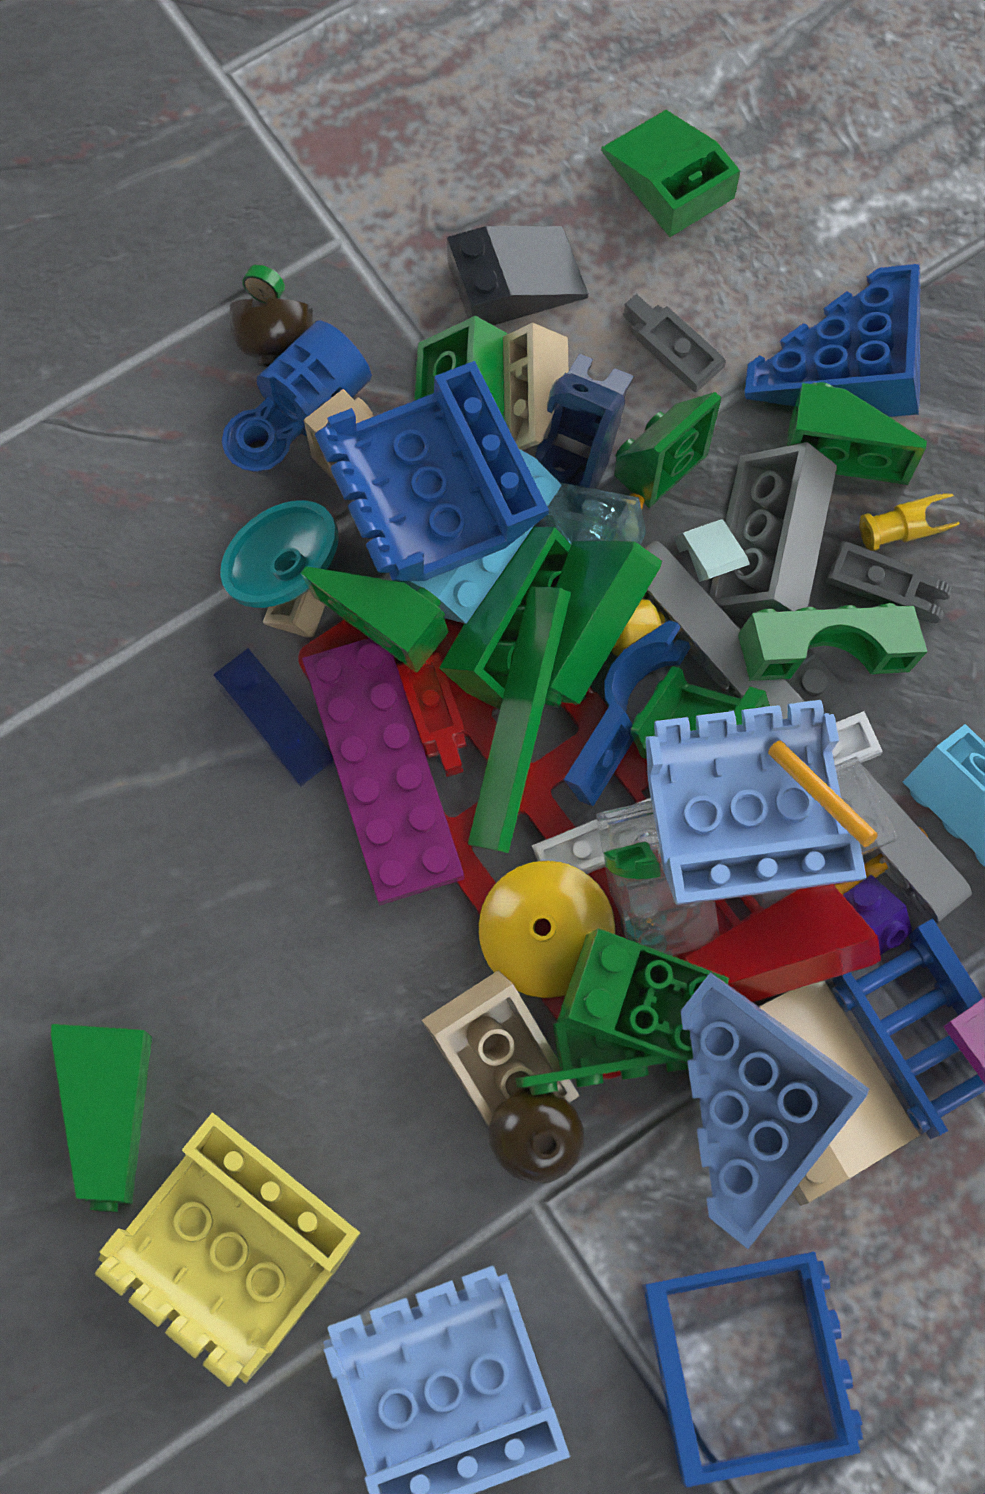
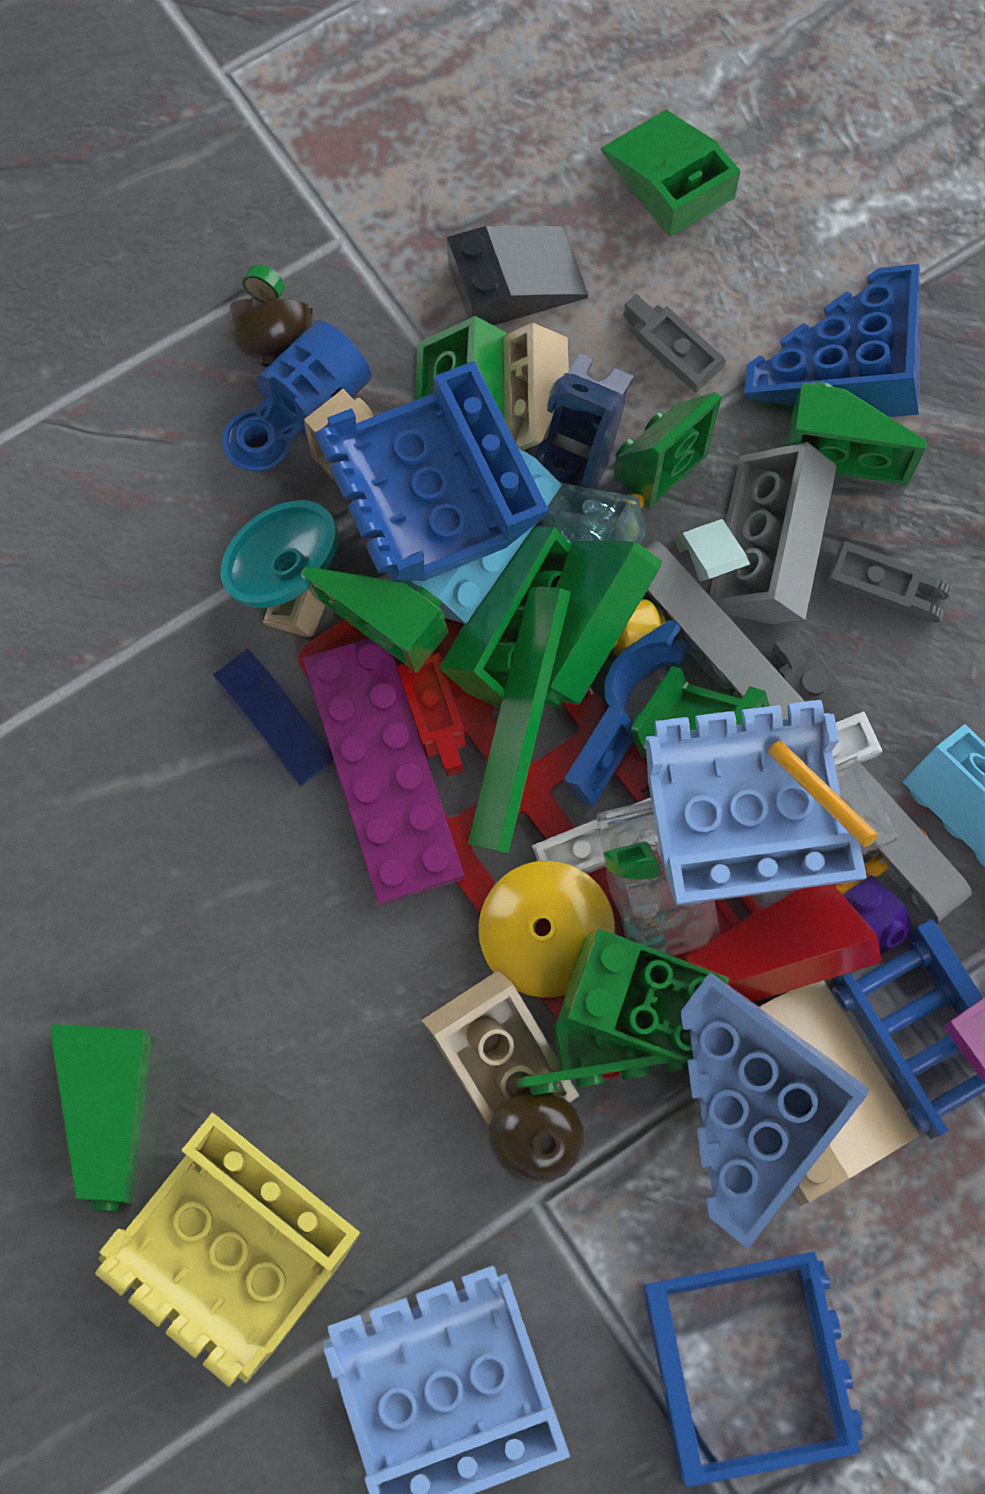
arch [738,603,928,681] -> none
yellow piece [859,493,960,551] -> none

